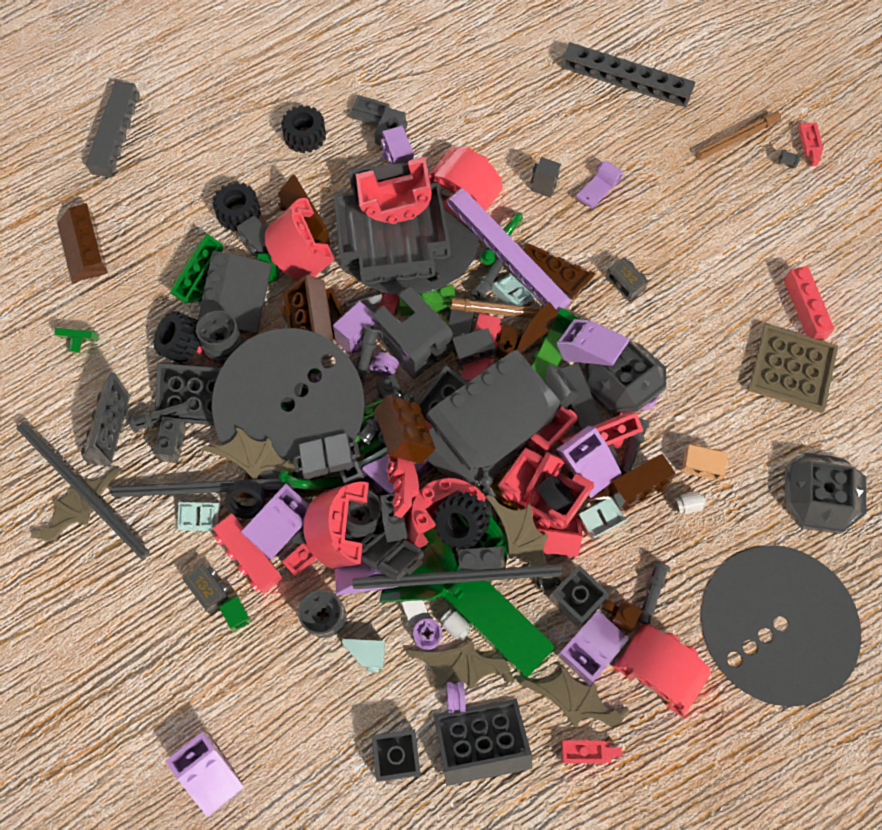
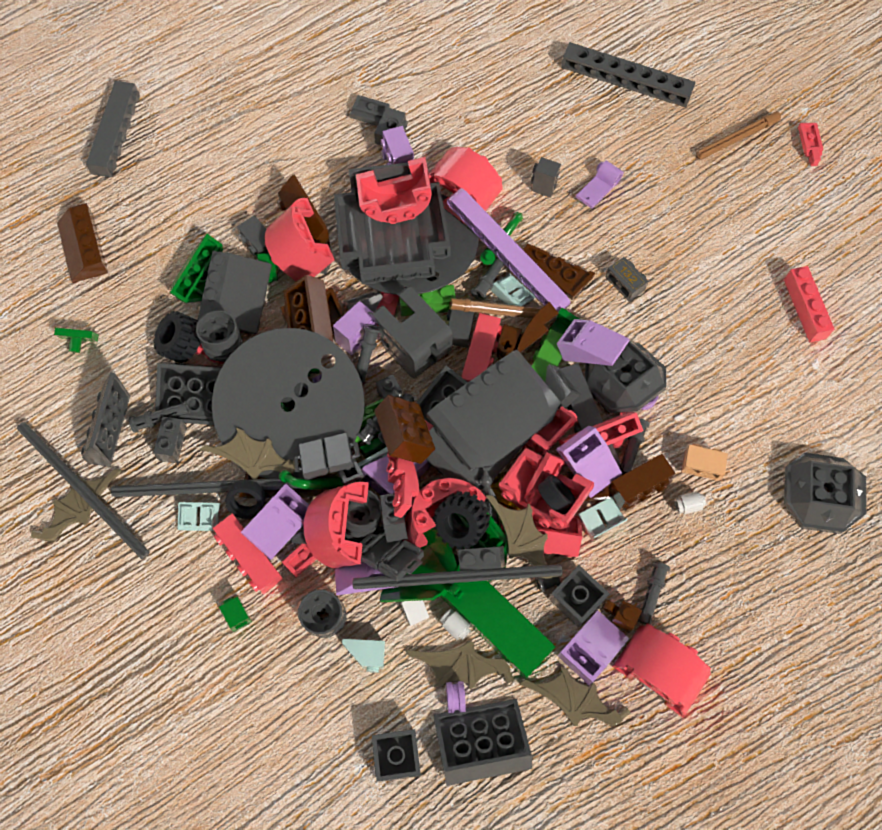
lavender slope [165,732,245,817] -> none
dark grey brick [182,563,229,614] -> none
black tyre [212,182,261,231] -> none
black tyre [281,105,326,153] -> none
lavender wheel [369,352,399,378] -> none
lavender wheel [413,618,442,650] -> none
dark grey brick [452,328,495,366] -> none
coral hinge [561,740,622,764] -> none
dark grey piece [701,546,861,707] -> none
dark tan plate [748,324,838,413] -> none
dark grey bush [778,149,801,169] -> none

